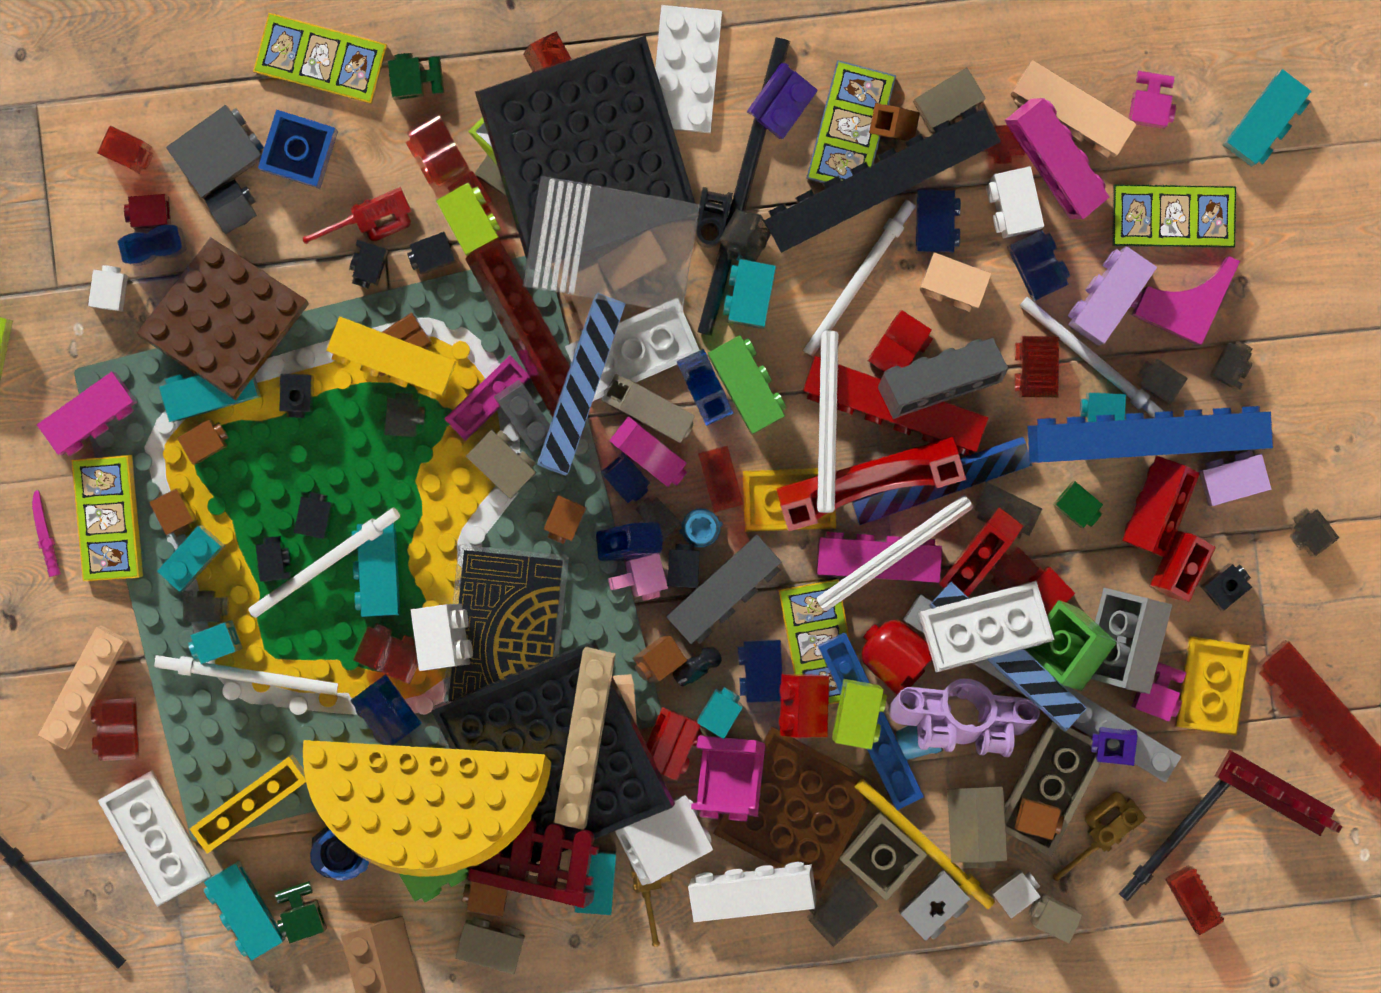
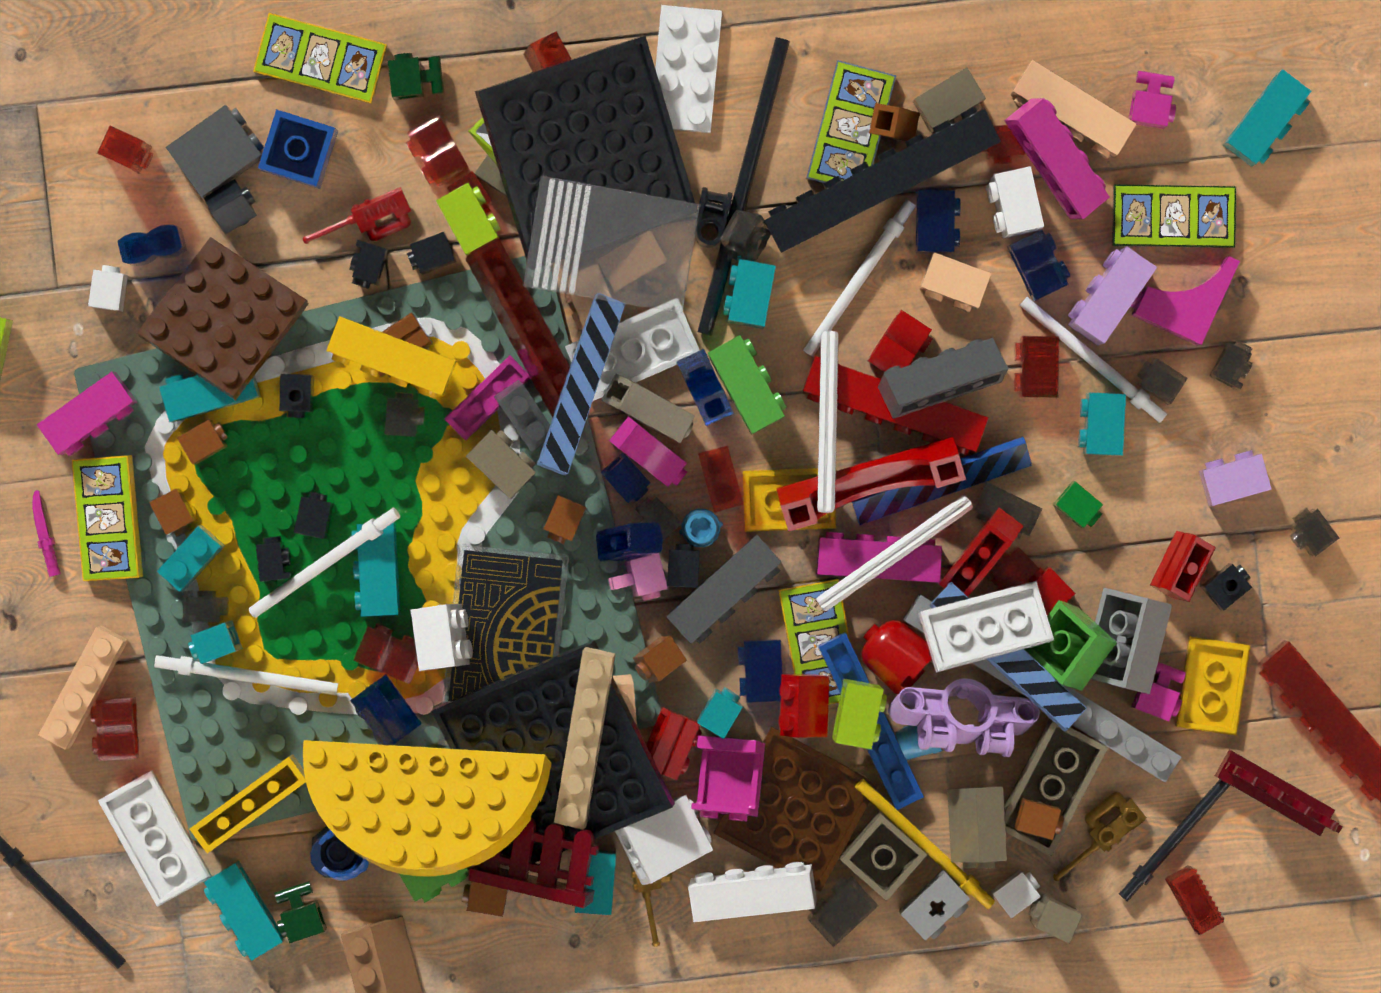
dark red brick [124,194,171,229] -> none
dark tan brick [455,917,525,974] -> none
black arm [673,647,722,687] -> none
dark purple plate [746,63,818,139] -> none
blue brick [1027,406,1273,463] -> none
dark purple brick [1091,727,1138,766] -> none
red brick [1122,455,1200,558] -> none

